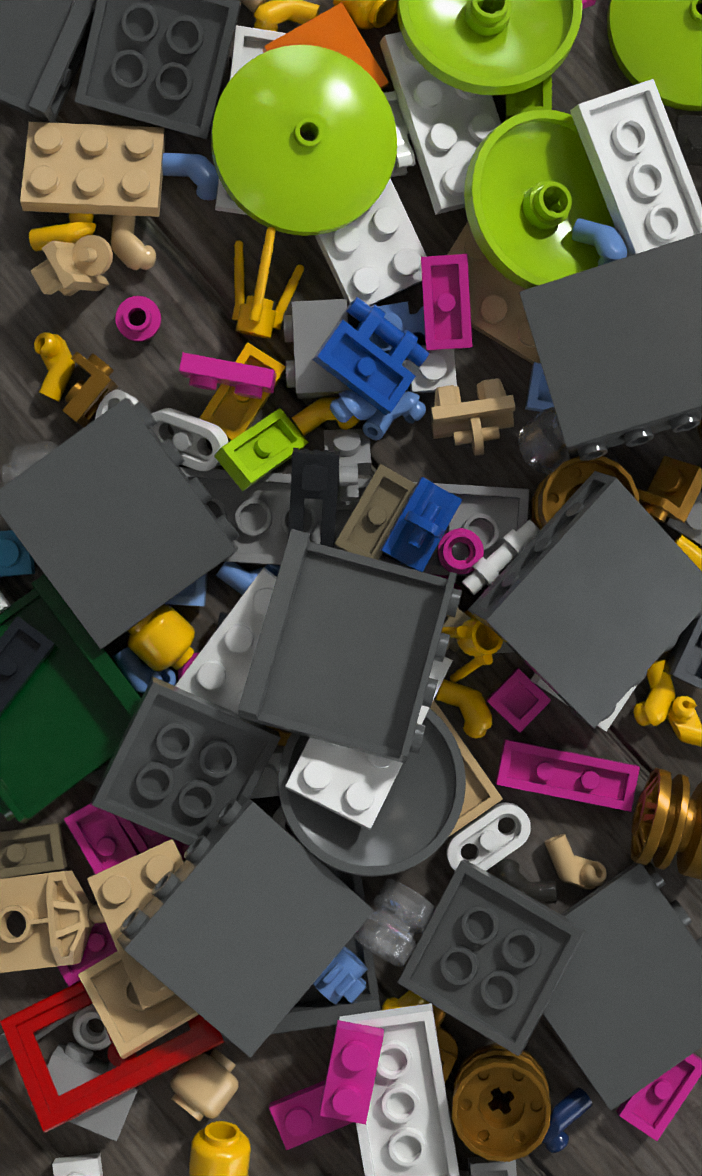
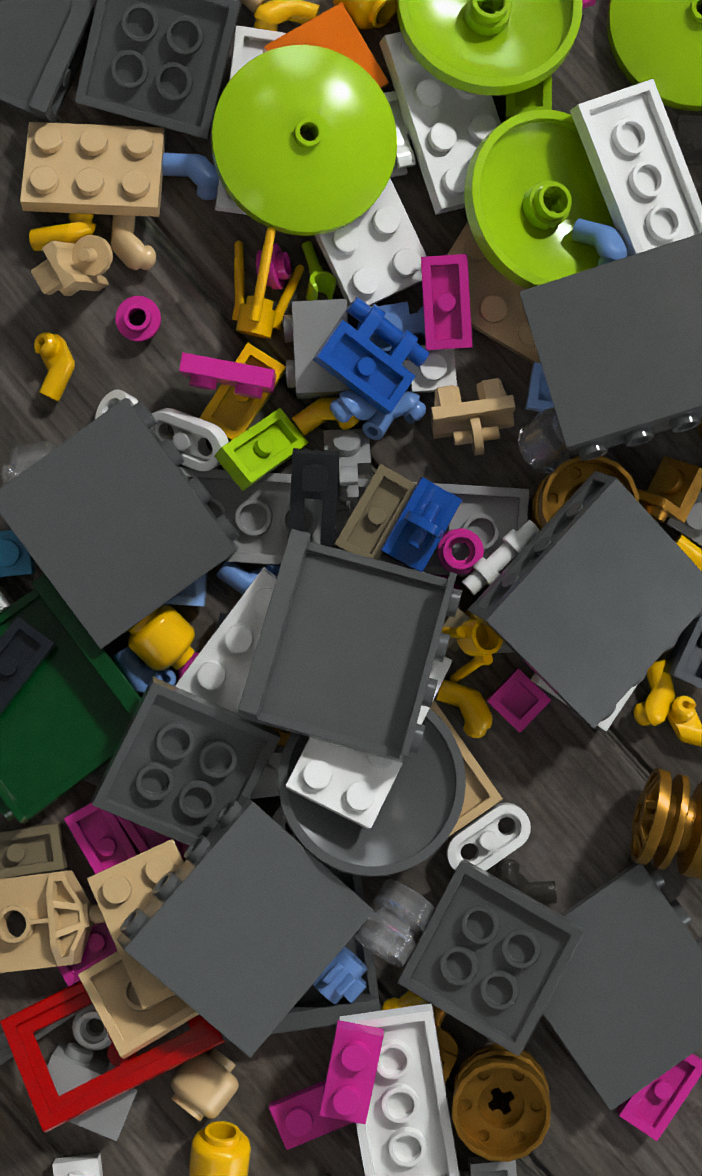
pearl gold bracket [62,351,118,427] -> none
dark pink plate [495,739,640,812] -> none
dark blue arm [542,1087,593,1153] -> none
tan arm [545,834,607,889] -> none
none -> dark pink plate [256,243,292,290]
none -> lime hand [302,241,336,301]

